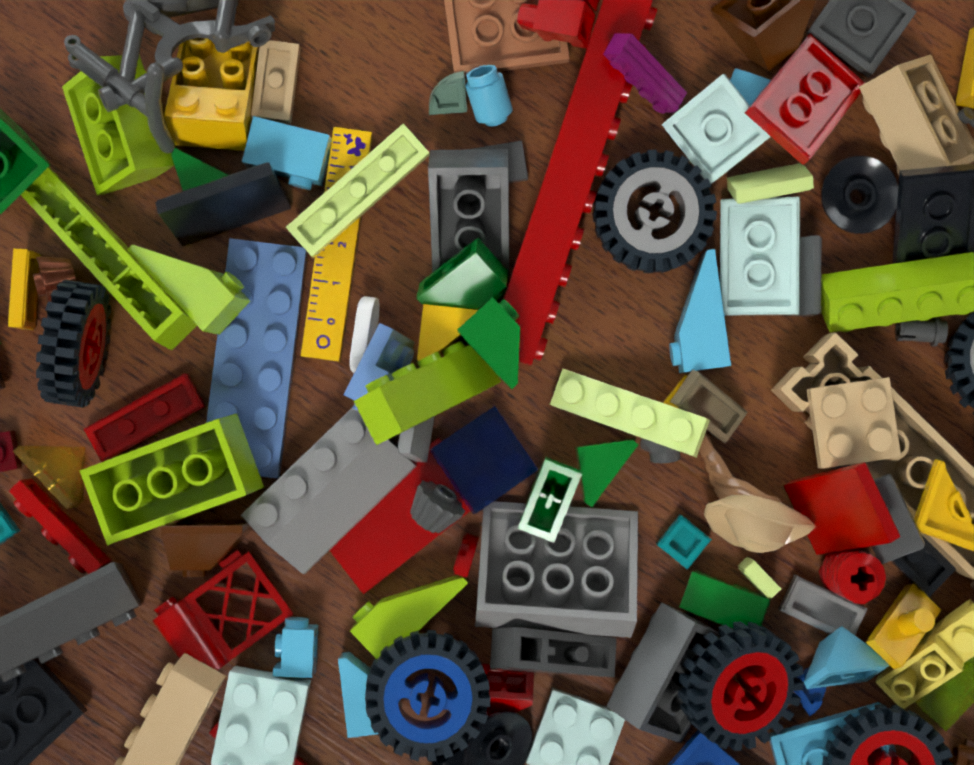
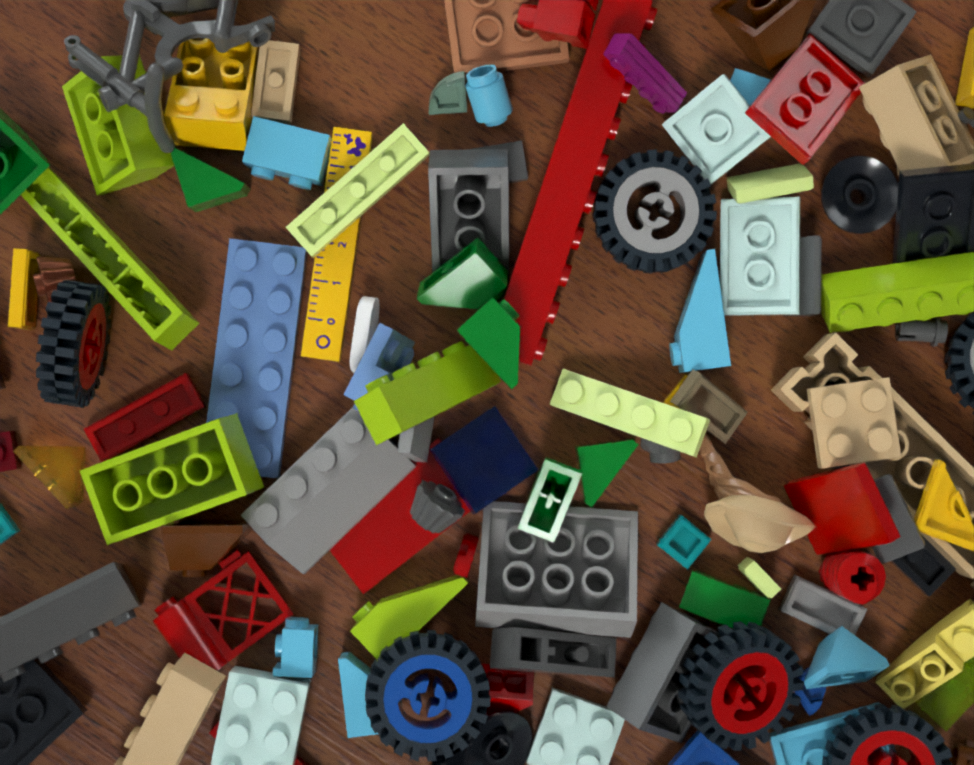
red plate [9,478,112,574] -> none
lime slope [127,244,250,335] -> none
black tile [155,162,291,247] -> none
yellow slope [417,304,478,361] -> none
yellow tile [866,583,941,669] -> none

